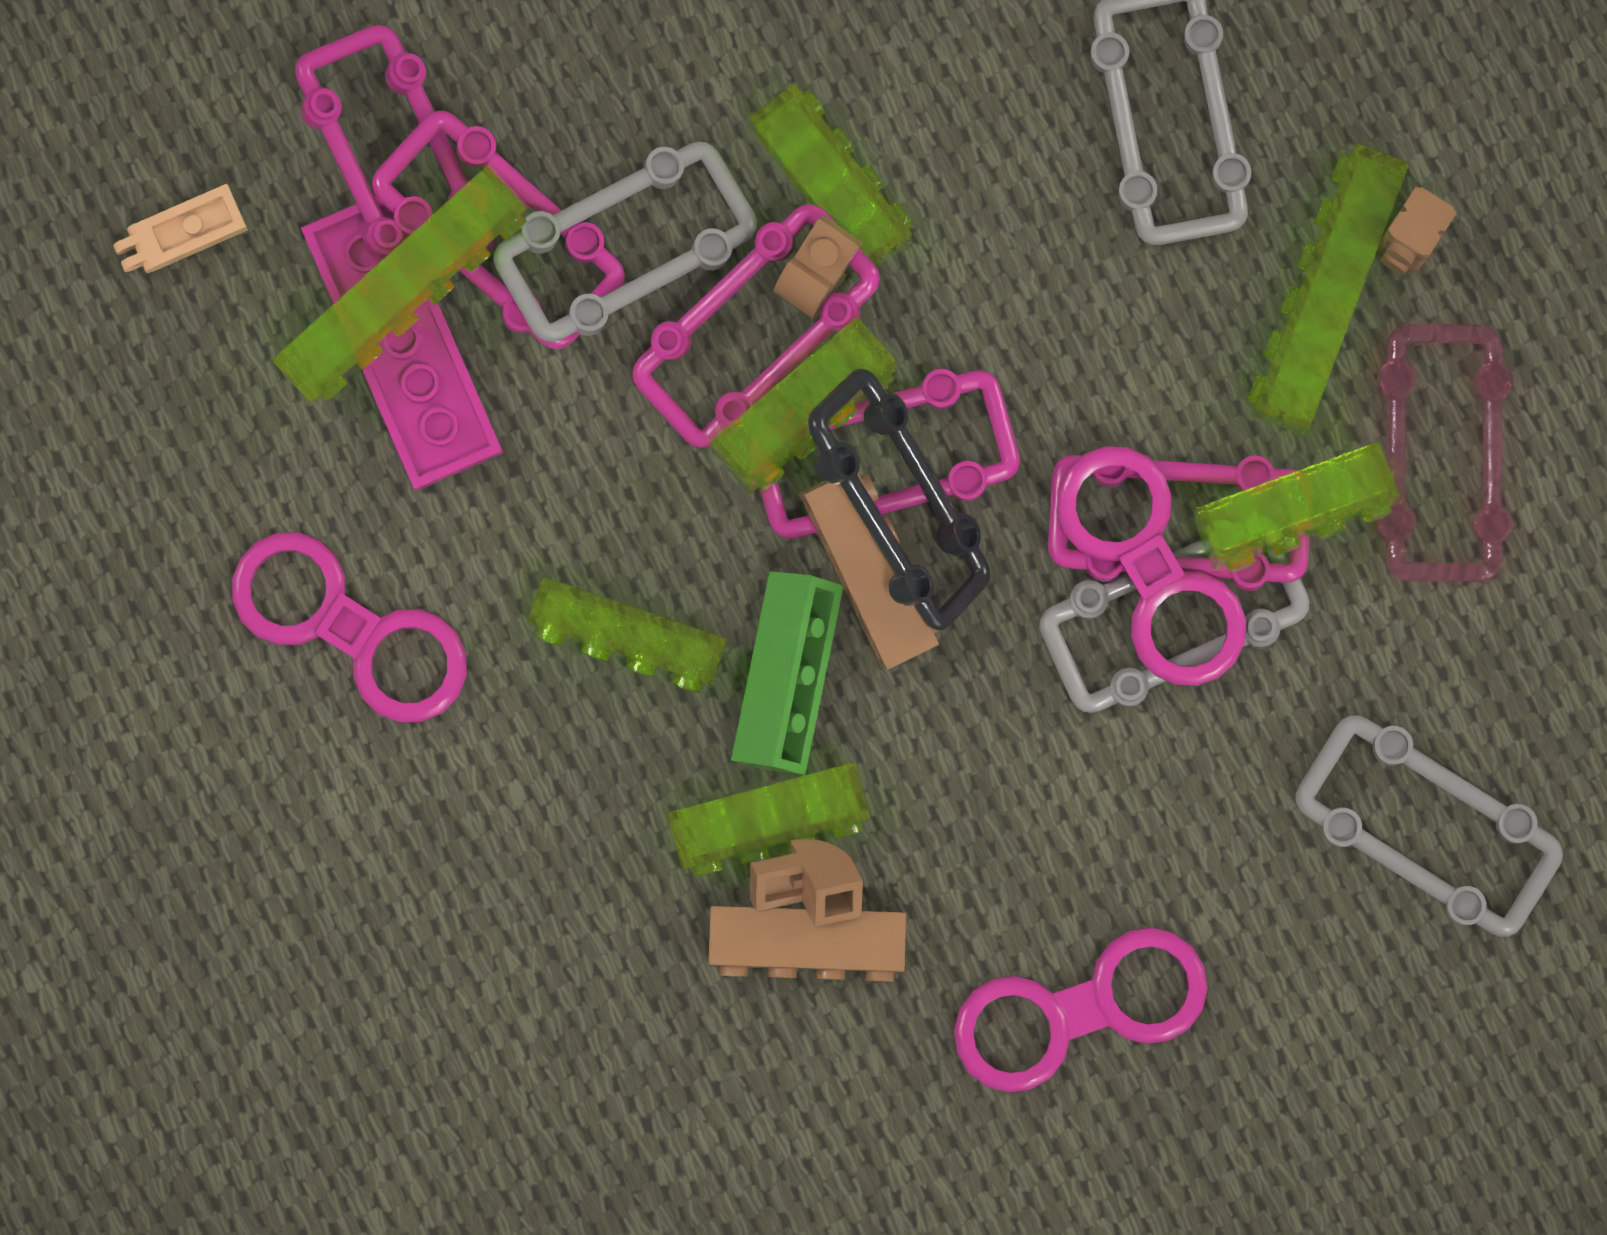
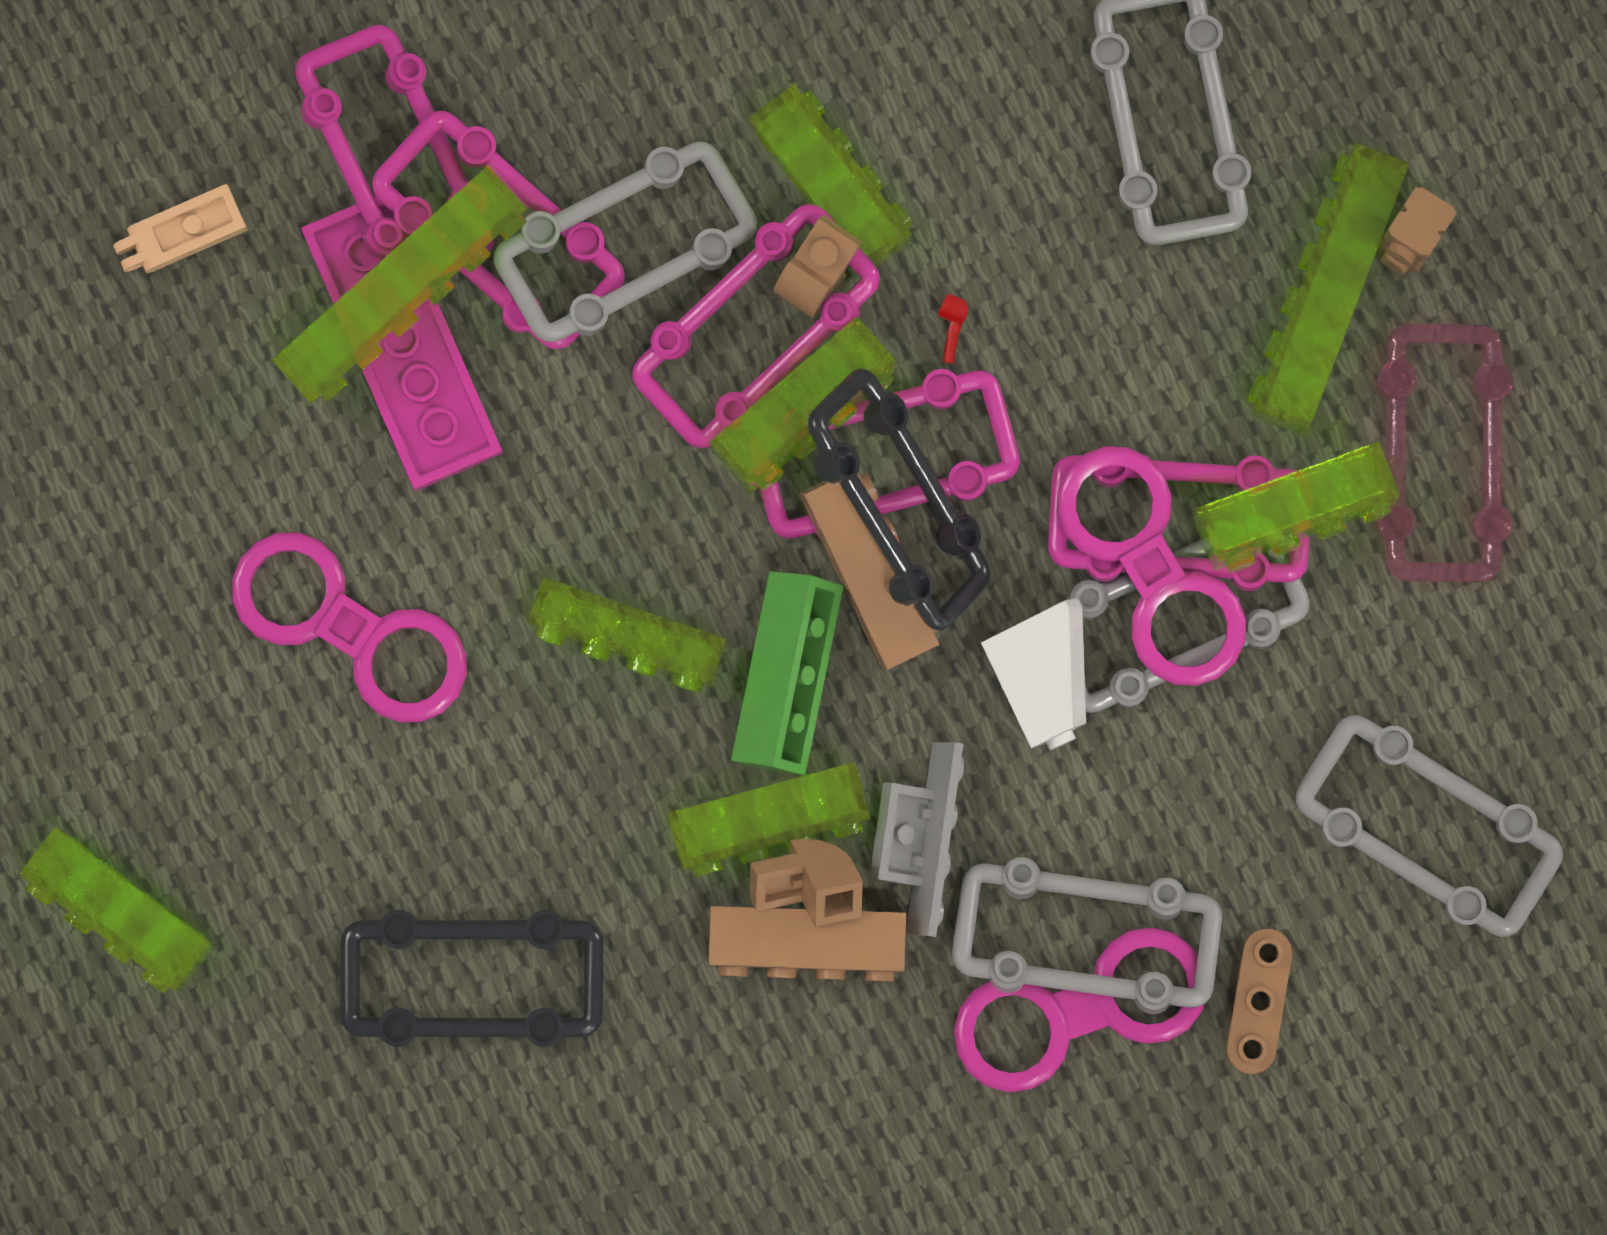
none -> clear neon green brick [19,827,216,993]
none -> black bar [340,910,604,1047]
none -> light grey bracket [869,742,964,937]
none -> red hand [938,294,969,364]
none -> light grey bar [952,857,1222,1014]
none -> white slope [981,598,1086,751]
none -> medium nougat plate [1226,929,1292,1074]

